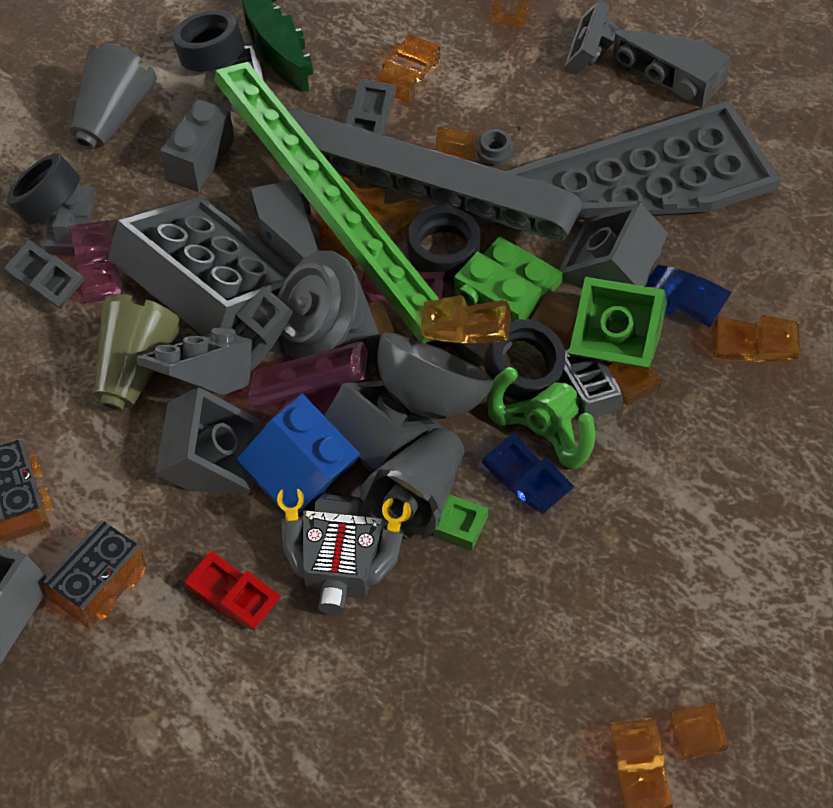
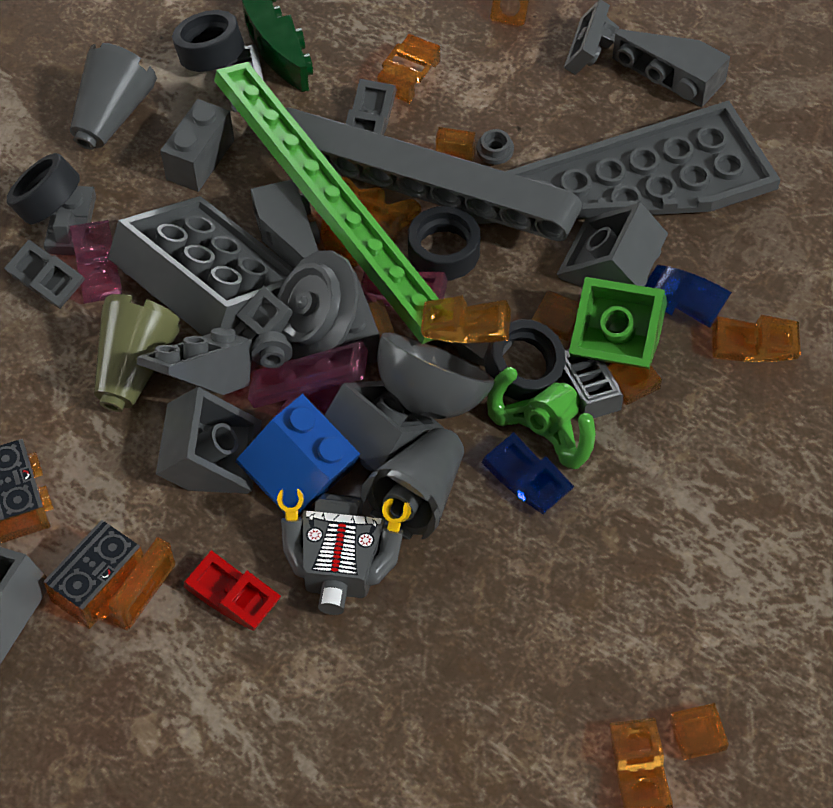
bright green tile [433,494,488,550] -> none
bright green plate [454,236,563,326] -> none
none -> clear orange tile [108,537,175,631]
none -> dark grey plate [251,331,292,368]

